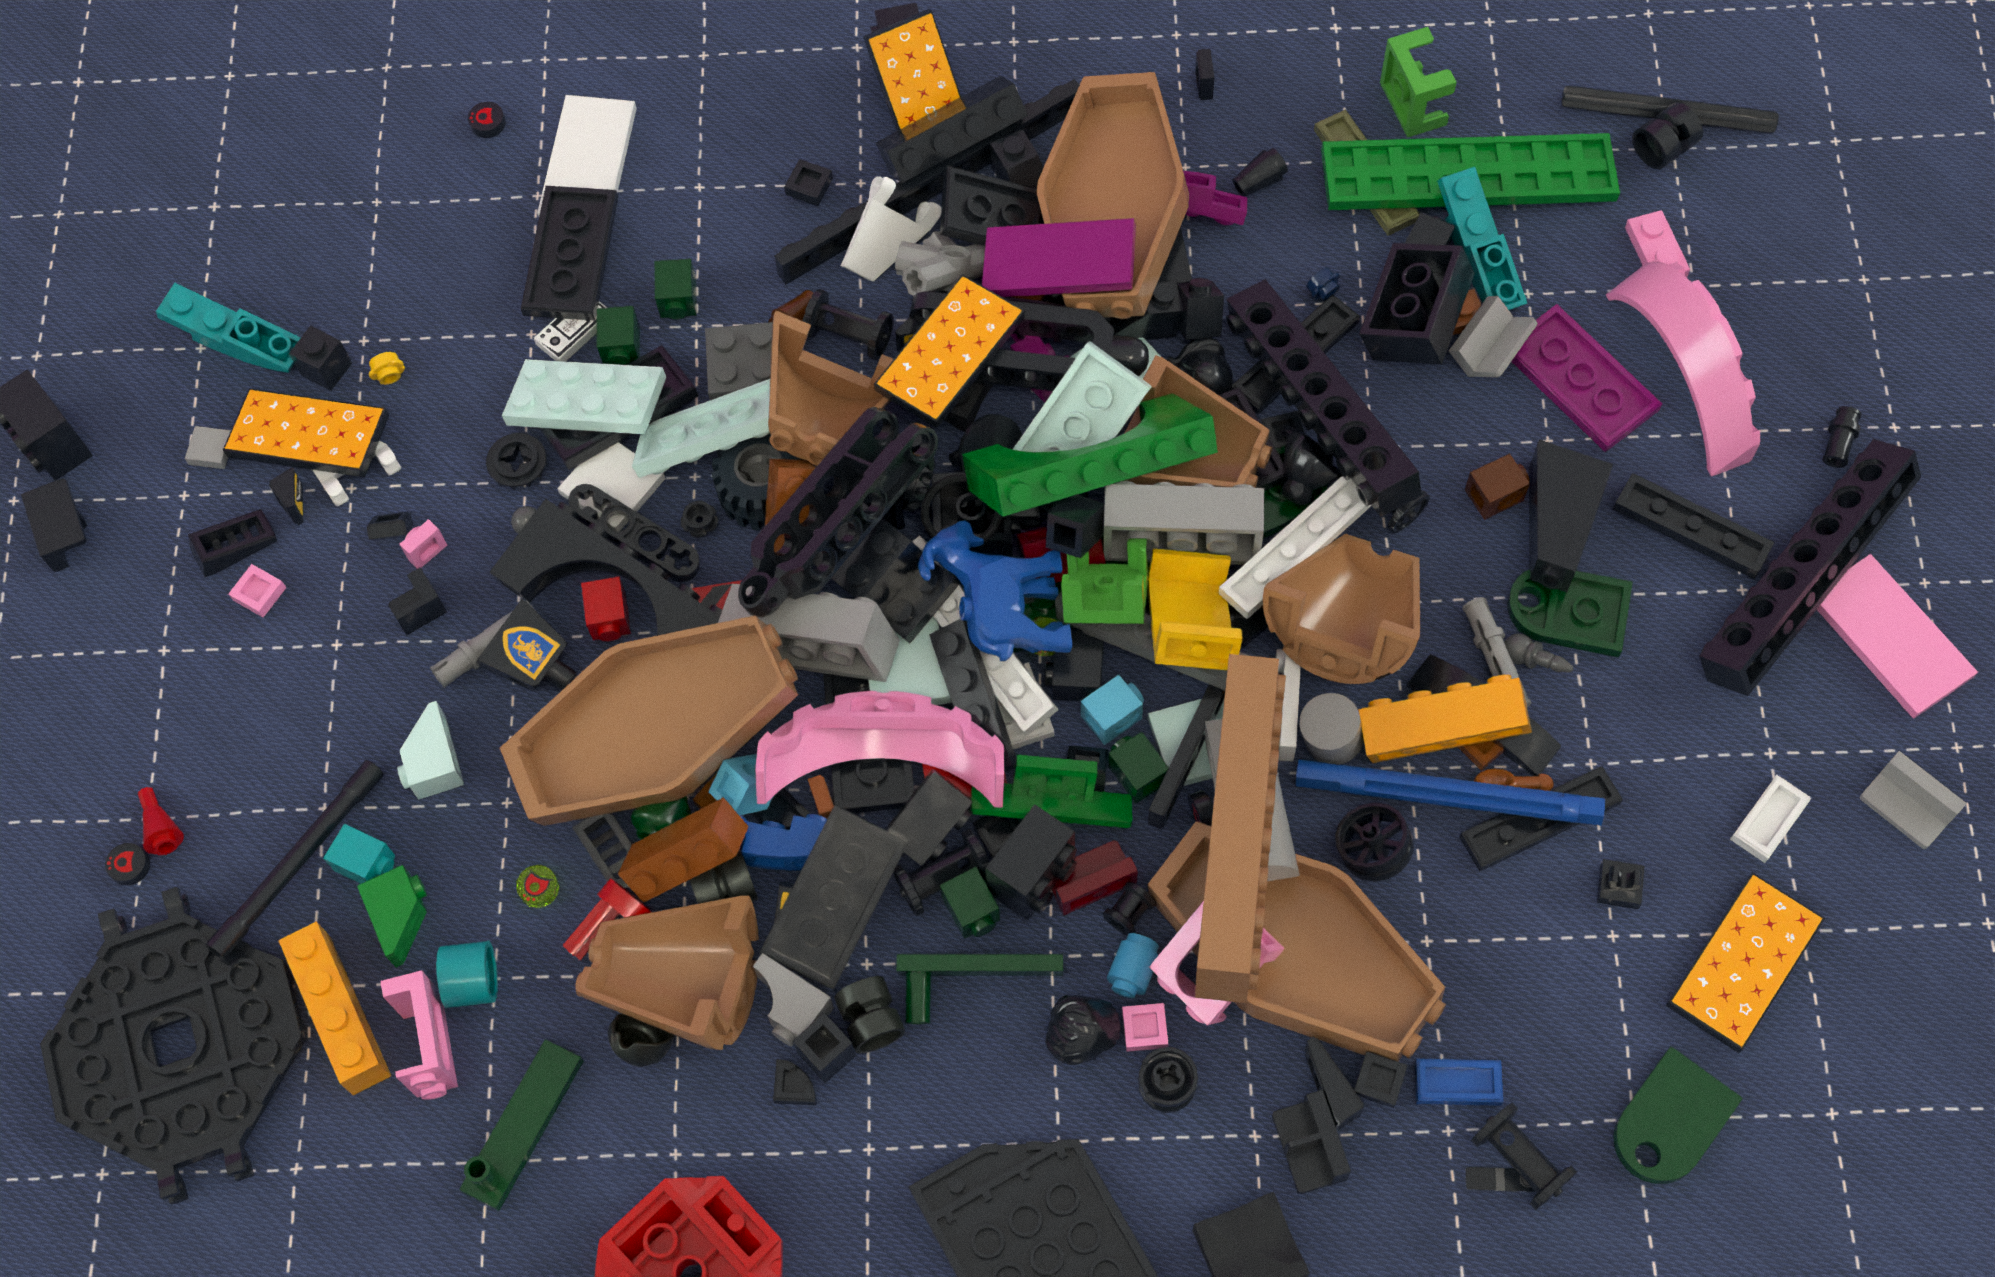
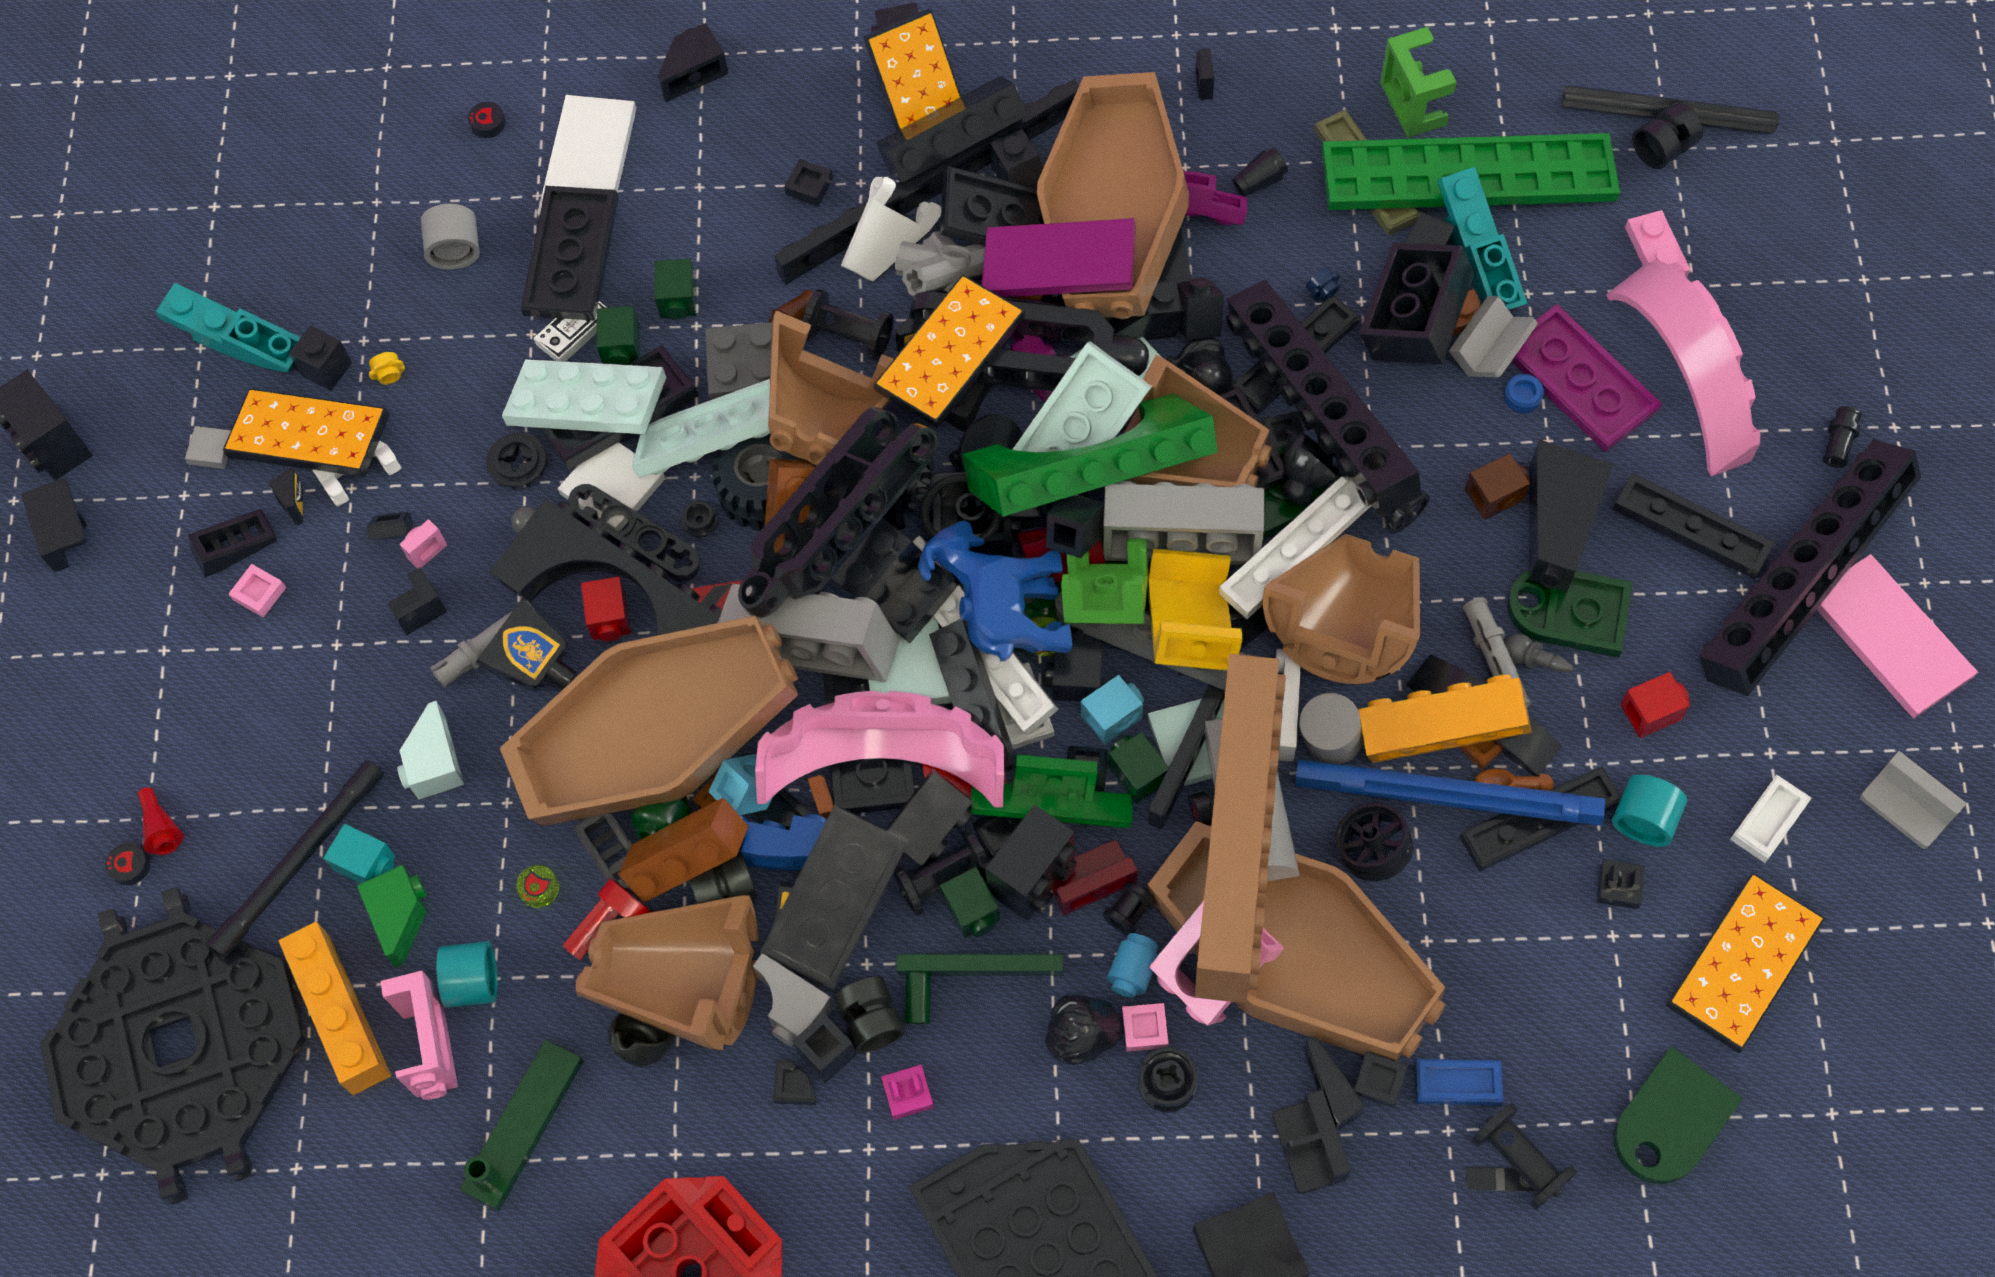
none -> light grey piece [421,204,480,270]
none -> black slope [658,23,729,102]
none -> dark pink tile [881,1065,934,1120]
none -> blue tile [1504,374,1544,413]
none -> teal piece [1612,775,1687,847]
none -> red brick [1620,672,1690,738]

